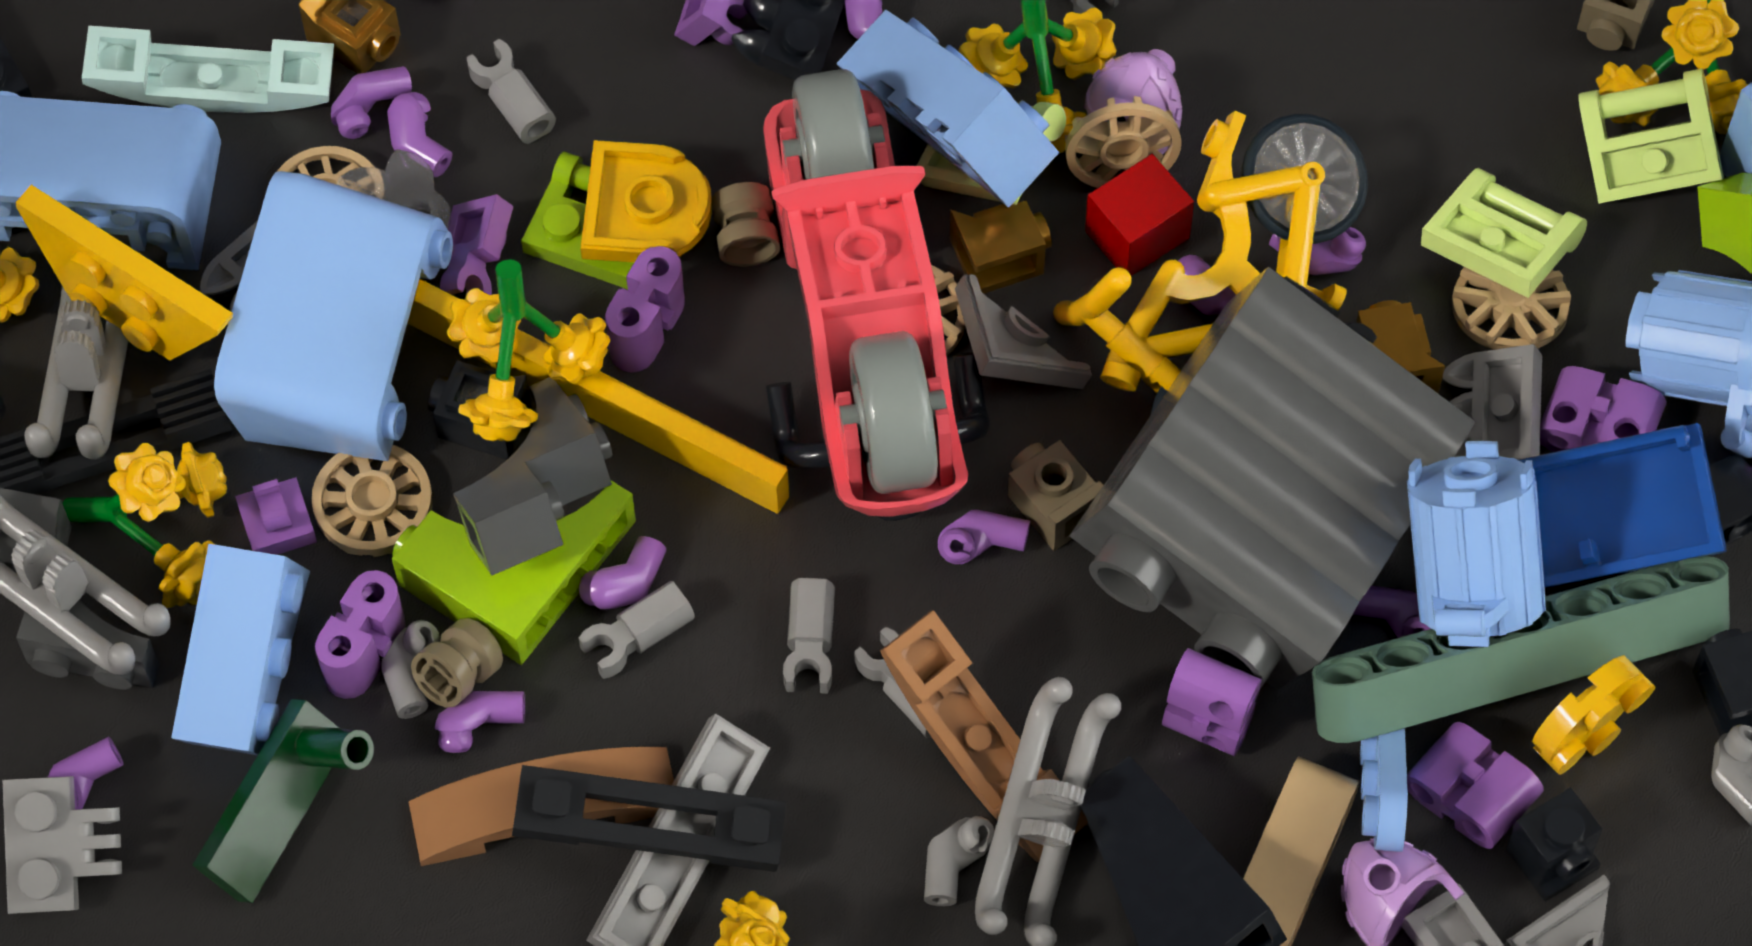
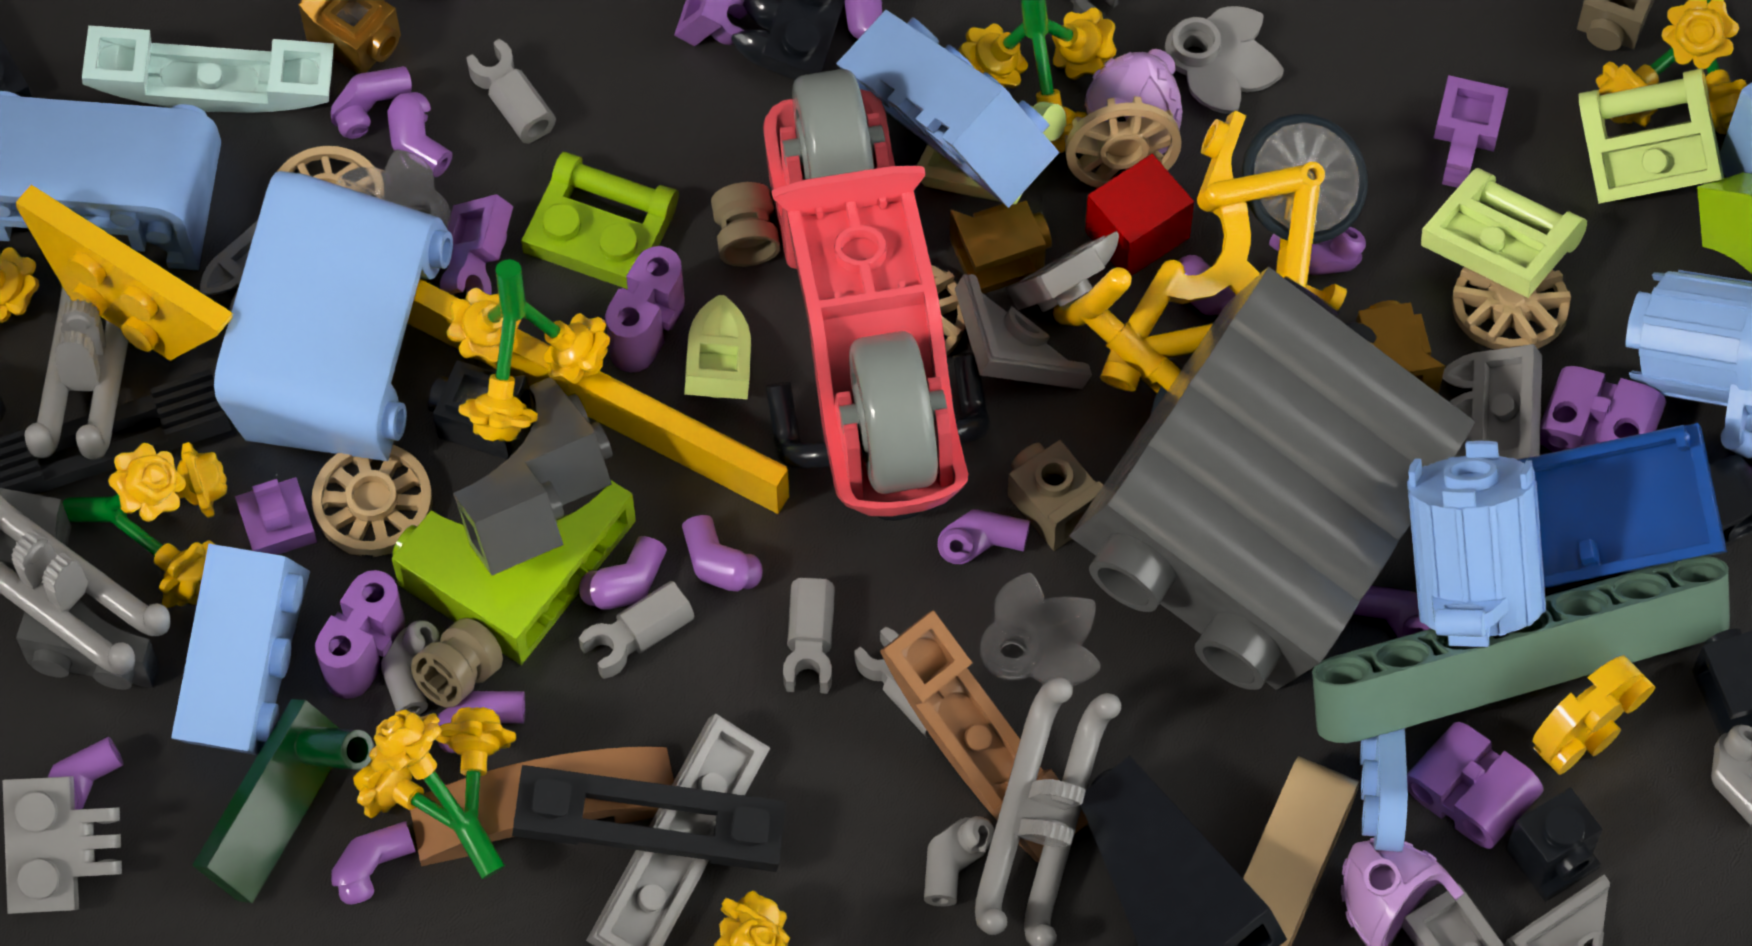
yellow tile [580,140,712,262] -> none
medium lavender piece [1162,648,1262,756] -> none
none -> medium lavender arm [331,821,416,905]
none -> yellow plant [353,707,516,879]
none -> medium lavender arm [682,515,763,592]
none -> yellowish green plate [684,295,751,399]
none -> clear plate [980,572,1101,686]
none -> light grey plate [1006,231,1119,312]
none -> light grey plate [1165,6,1284,114]
none -> medium lavender plate [1434,75,1508,188]

